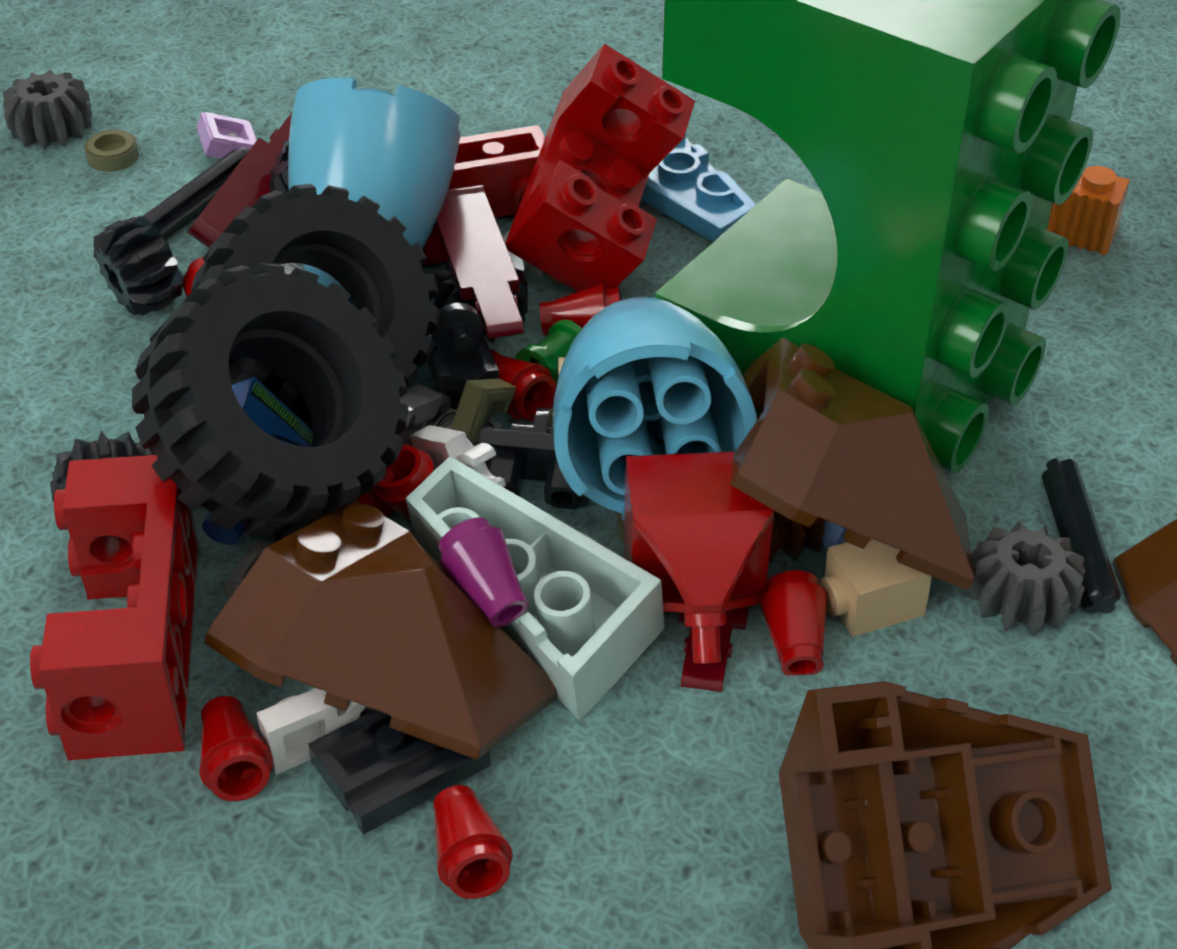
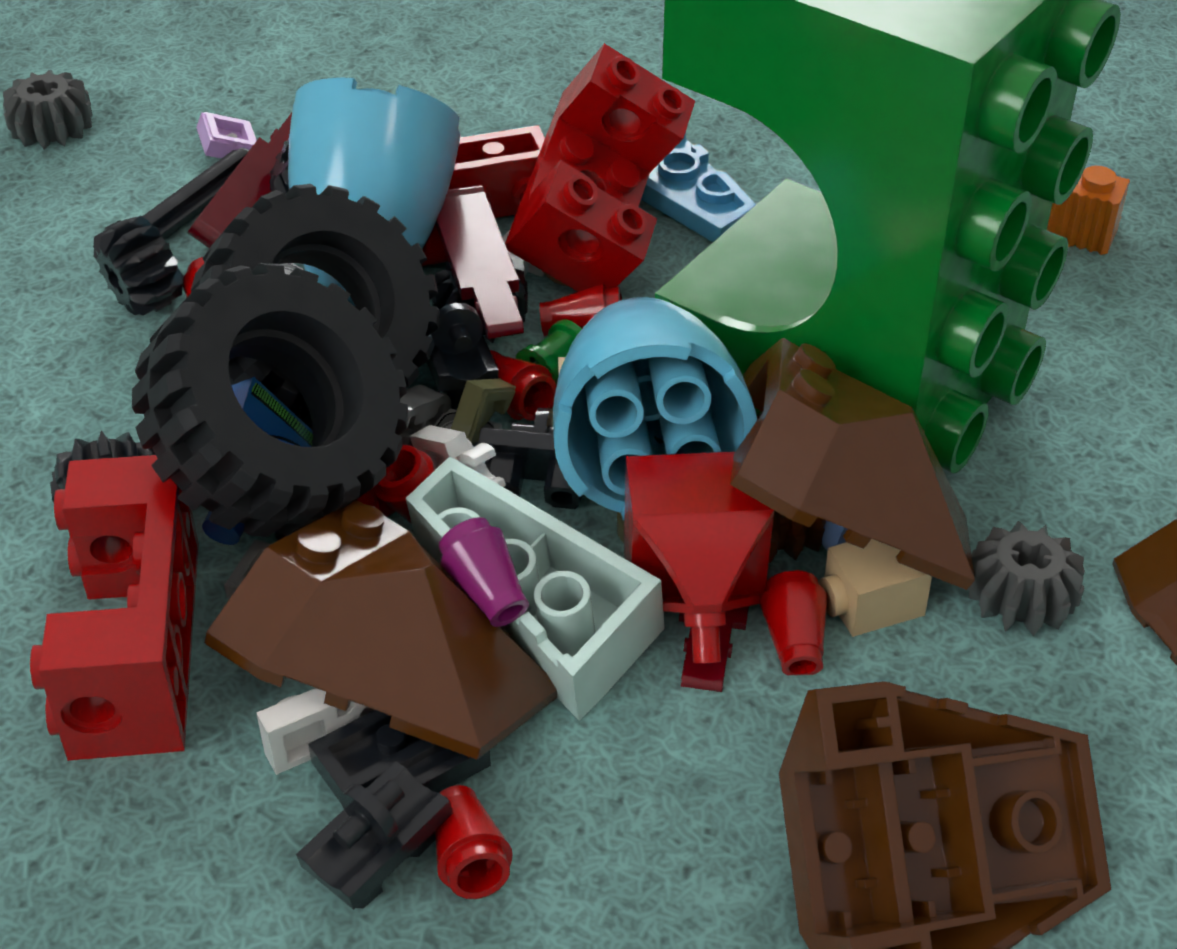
olive tile [84,130,139,172] -> none
red cone [199,696,273,801] -> none
black axle [1041,458,1121,614] -> none
none -> black hips [296,761,453,910]

